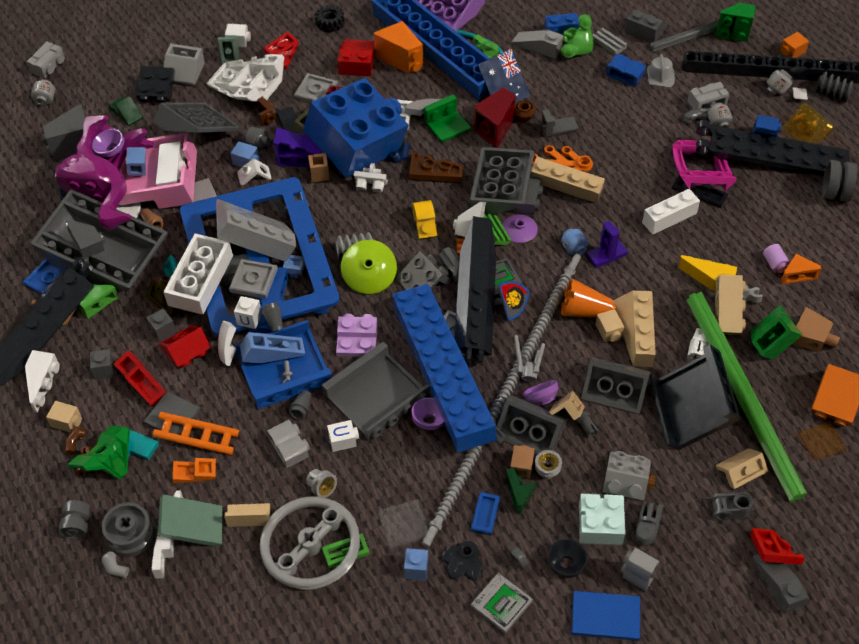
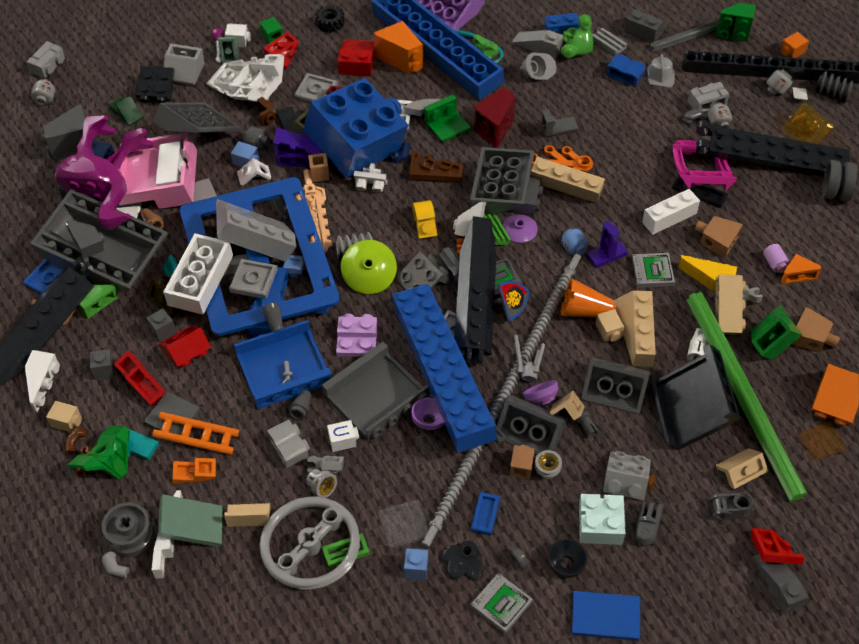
dark grey wheel [58,500,91,539] -> none
medium lavender piece [92,129,124,157] -> none
medium blue brick [126,147,147,175] -> none
white slope [218,321,236,366] -> none
white brick [234,296,262,329] -> none
medium blue slope [240,332,305,363] -> none
dark blue sticker [478,49,530,103] -> none
dark green slope [505,468,536,514] -> none
reddish brown cone [514,100,536,122] -> none
light grey brick [621,548,659,592] -> none
blue brick [753,115,782,137] -> none
none -> magenta hinge [212,28,225,63]
none -> green brick [259,17,283,44]
none -> light nougat bar [296,169,332,253]
none -> light grey plate [307,456,344,473]
none -> light grey piece [520,53,556,80]
none -> light grey tile [632,253,675,288]
none -> medium nougat torso [695,216,743,258]

